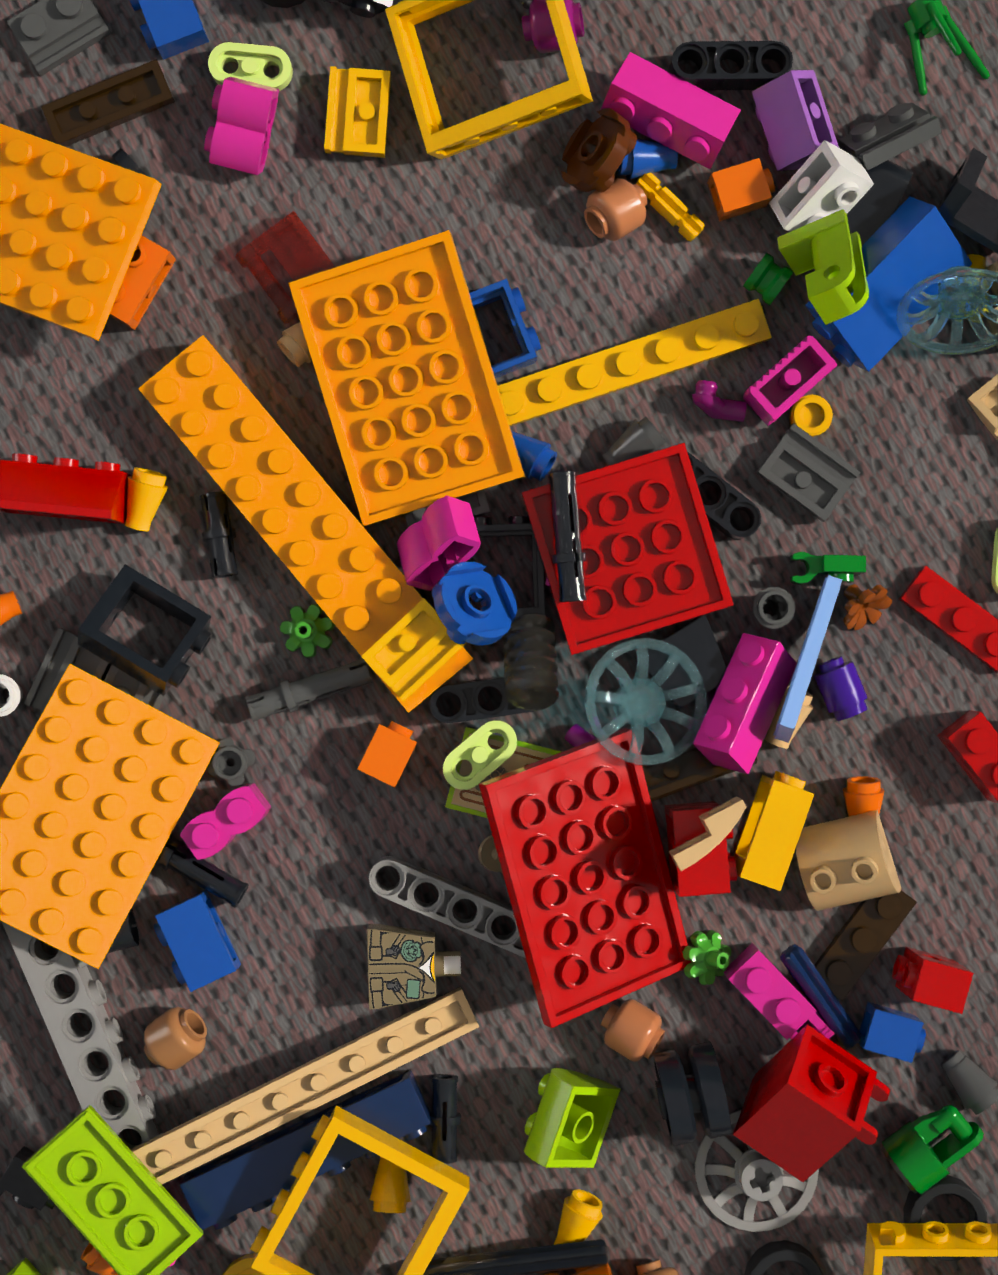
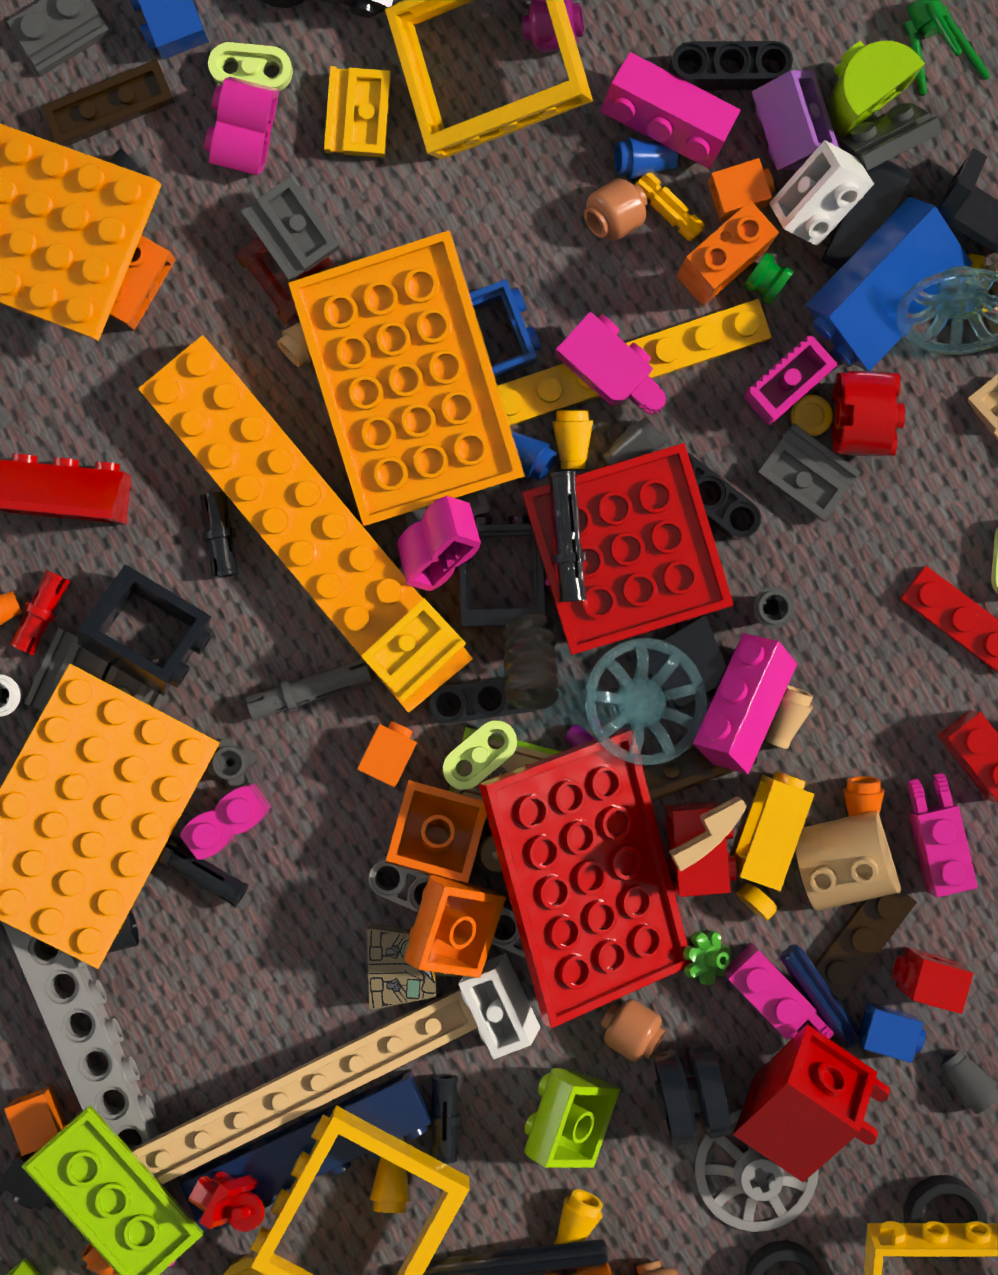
yellow cone [125,467,168,531] -> none
medium nougat head [144,1007,207,1070] -> none
blue brick [154,890,241,992] -> none
bright green plant [280,604,335,658] -> none
blue plate [432,562,517,646] -> none
reddish brown plate [561,108,637,193] -> none
magenta arm [692,380,747,422] -> none
light blue tile [773,575,843,743] -> none
lime piece [777,209,869,325] -> none
green plate [790,552,866,585] -> none
dark purple brick [814,656,868,721] -> none
dark orange plant [843,584,892,630] -> none
green piece [881,1105,984,1194] -> none
none -> orange brick [4,1085,67,1156]
none -> red pin [9,569,70,656]
none -> red hips [188,1171,265,1232]
none -> dark grey plate [241,176,340,282]
none -> orange brick [386,780,487,885]
none -> orange brick [403,875,506,978]
none -> white brick [458,953,541,1060]
none -> yellow cone [552,409,593,469]
none -> dark pink hinge [555,311,667,416]
none -> orange window [676,200,779,307]
none -> yellow tile [736,882,777,921]
none -> lime brick [829,41,925,137]
none -> red brick [830,371,905,456]
none -> dark pink hinge [908,773,978,898]

